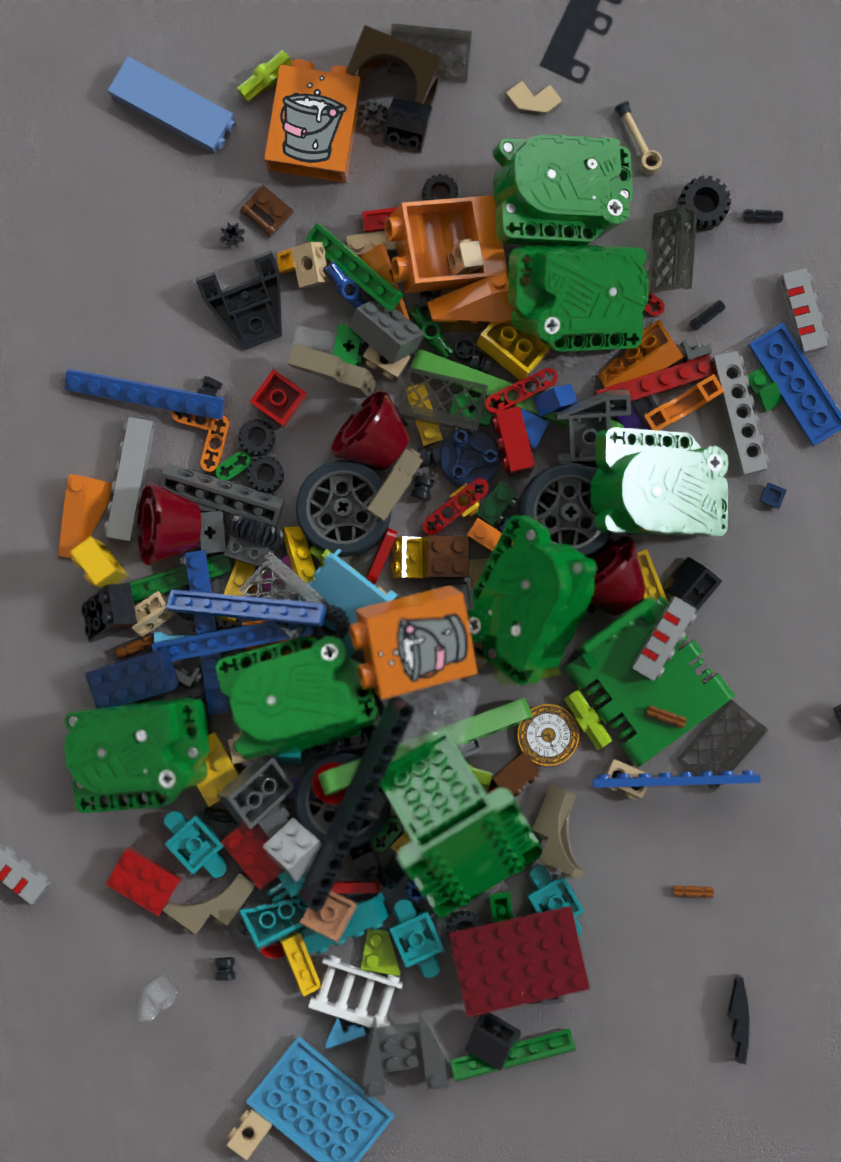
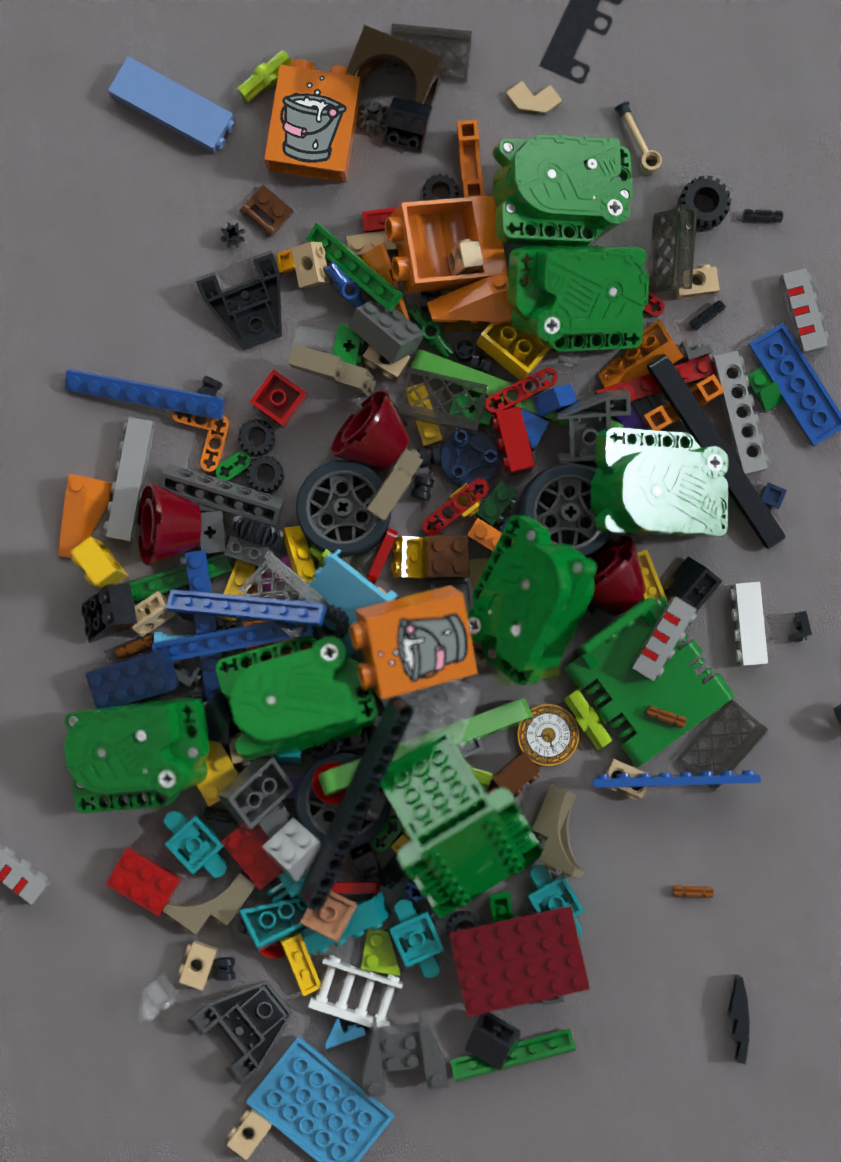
none -> tan brick [178,940,218,990]
none -> black wedge [187,981,293,1085]
none -> black slope [204,686,240,744]
none -> orange arch [457,119,485,198]
none -> black beam [646,353,786,550]
none -> tan brick [674,265,720,300]
none -> white brick [730,582,768,666]
none -> black bracket [788,611,812,643]

